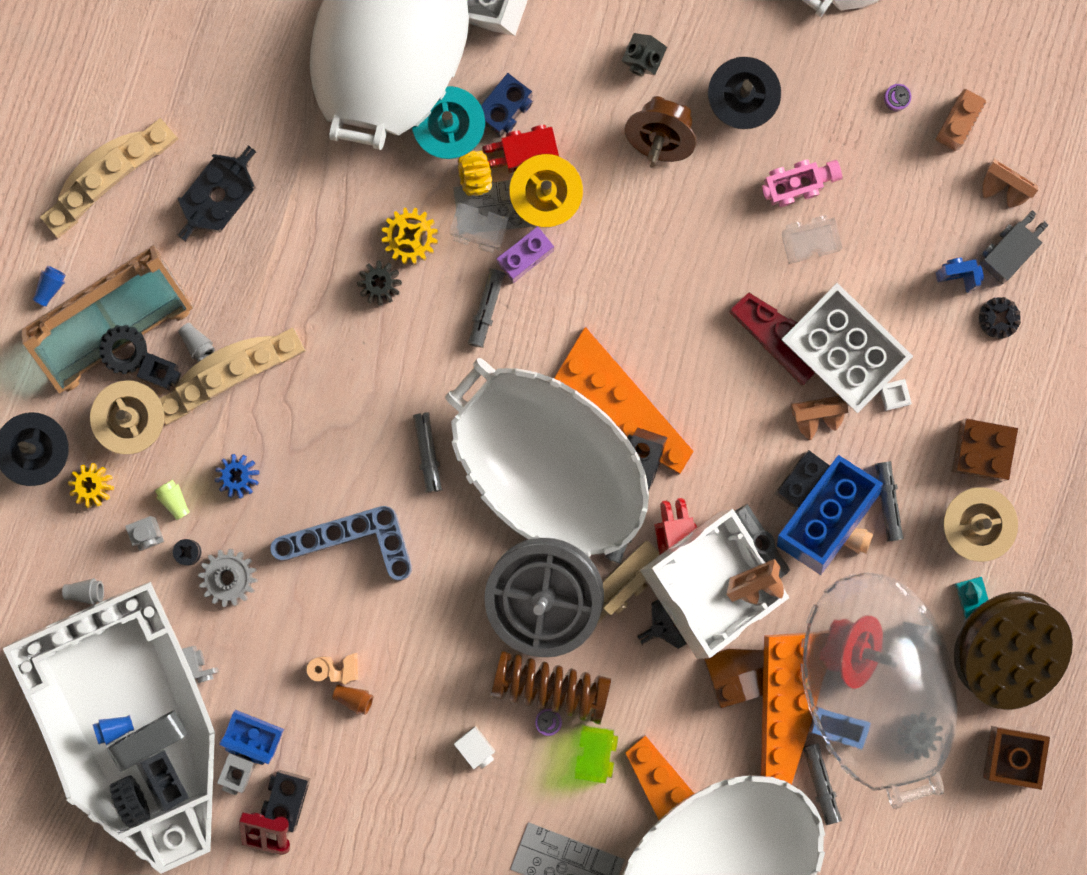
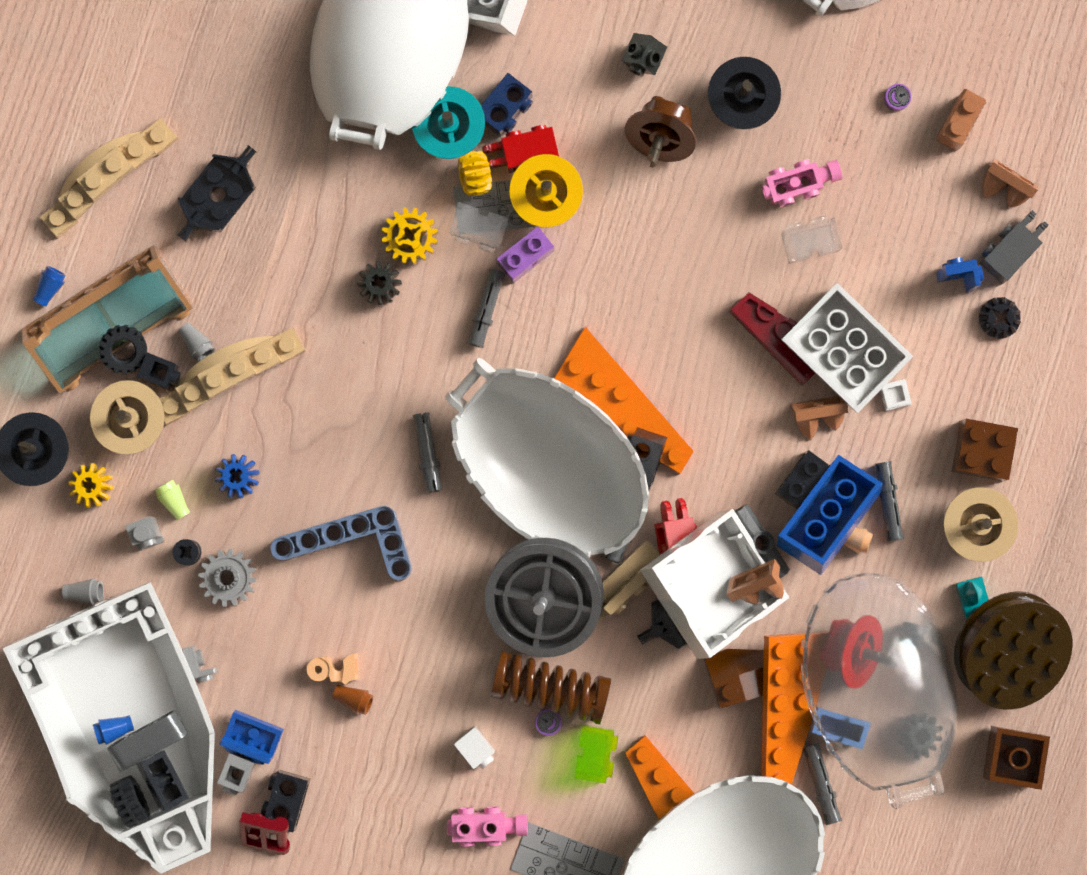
none -> bright pink brick [447,806,528,847]

